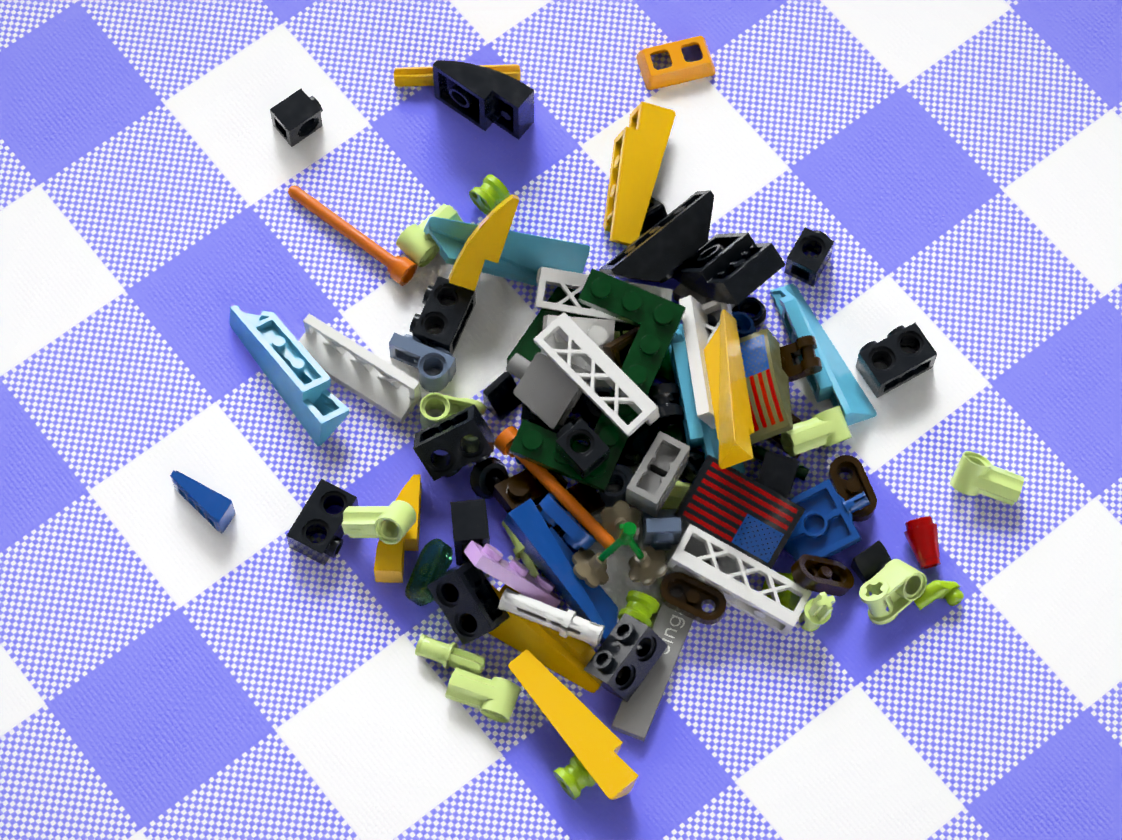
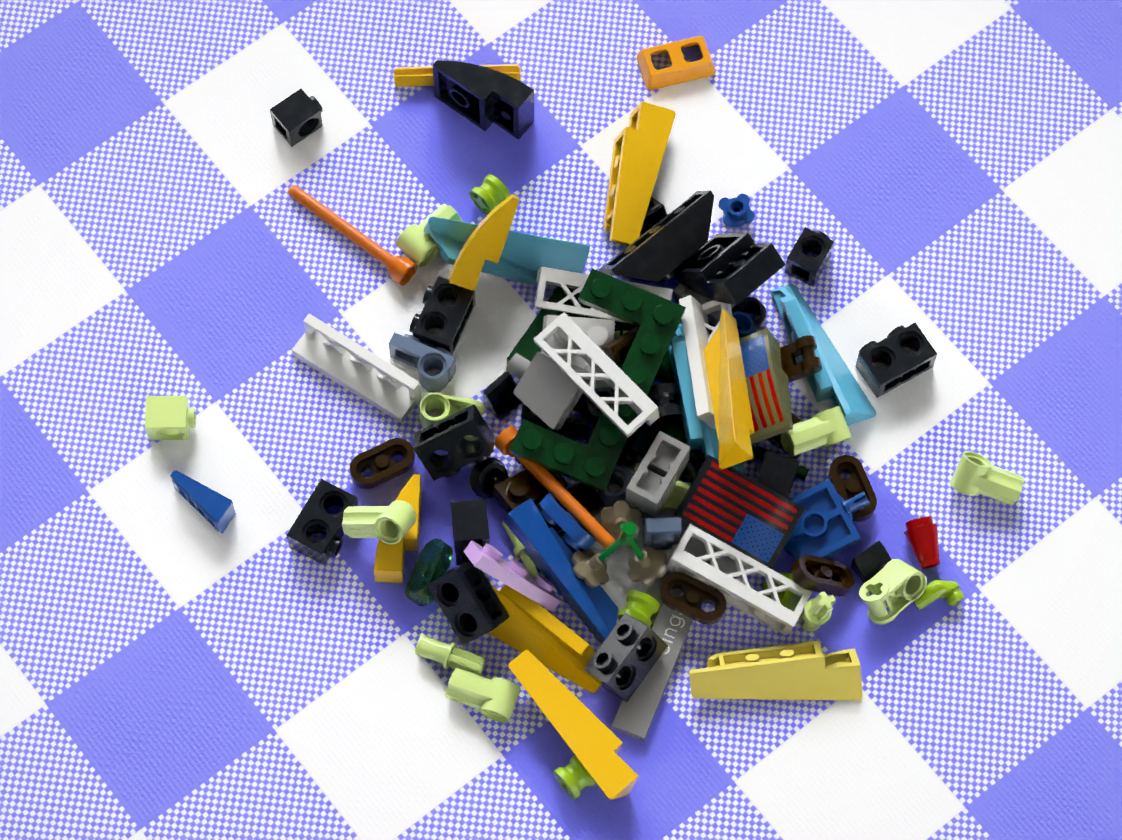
medium azure wedge [229,305,349,446] -> none
white pin [498,588,605,647] -> none
black brick [555,418,610,480] -> none
none -> yellowish green brick [145,396,197,440]
none -> dark brown plate [349,438,415,489]
none -> light yellow wedge [689,640,863,701]
none -> blue plate [718,193,755,227]

